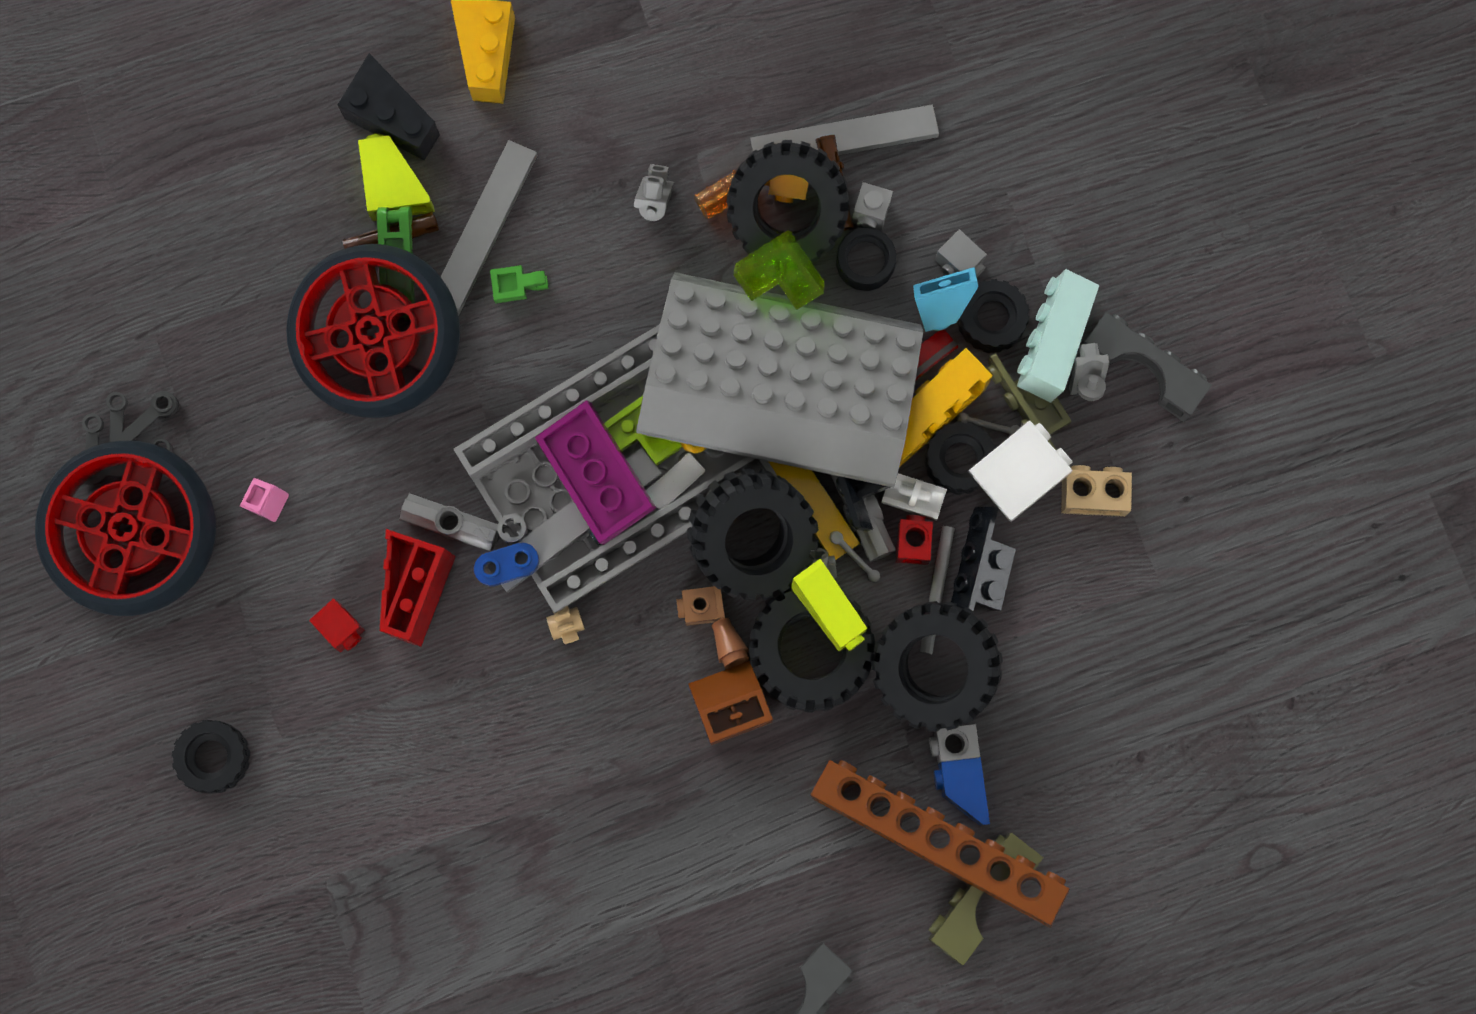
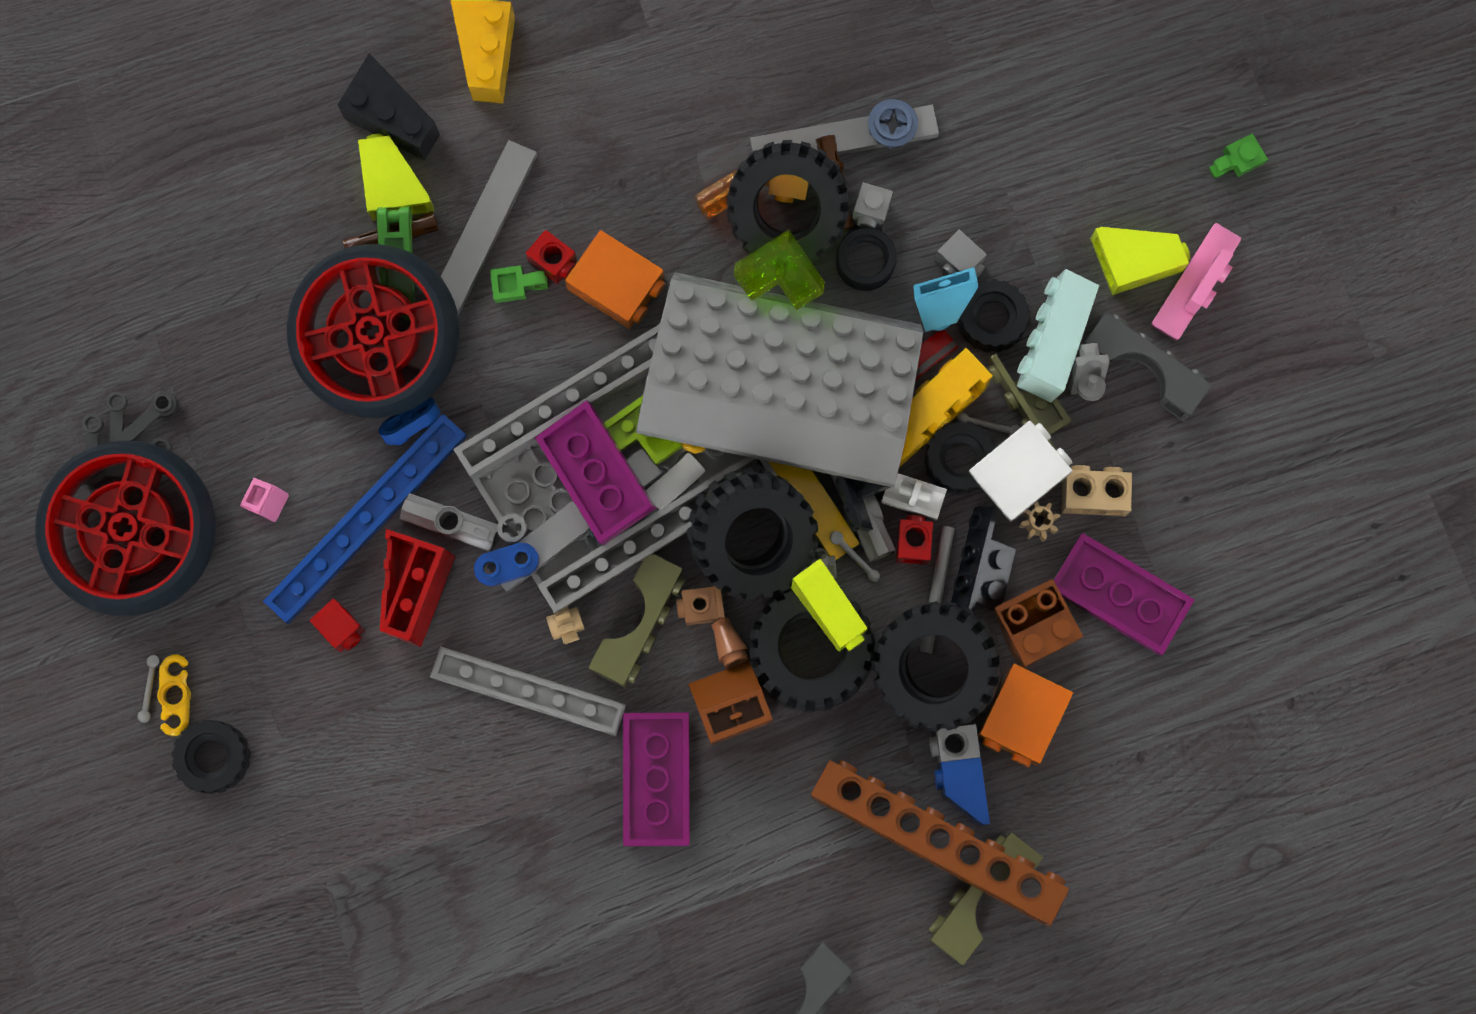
light grey hips [634,164,674,221] -> none
none -> light grey hinge [137,655,161,723]
none -> yellow piece [157,654,191,736]
none -> blue plate [263,414,467,624]
none -> blue plate [378,397,440,445]
none -> light grey tile [430,646,627,737]
none -> red brick [526,229,577,285]
none -> orange brick [565,230,666,330]
none -> olive arch [588,554,686,688]
none -> magenta plate [623,712,690,846]
none -> sand blue gear [868,99,918,149]
none -> orange brick [977,663,1074,768]
none -> dark orange slope [994,579,1084,668]
none -> tan gear [1019,501,1060,542]
none -> magenta plate [1053,533,1195,656]
none -> neon yellow slope [1090,227,1190,295]
none -> bright pink bracket [1151,223,1241,341]
none -> bright green plate [1209,133,1268,179]

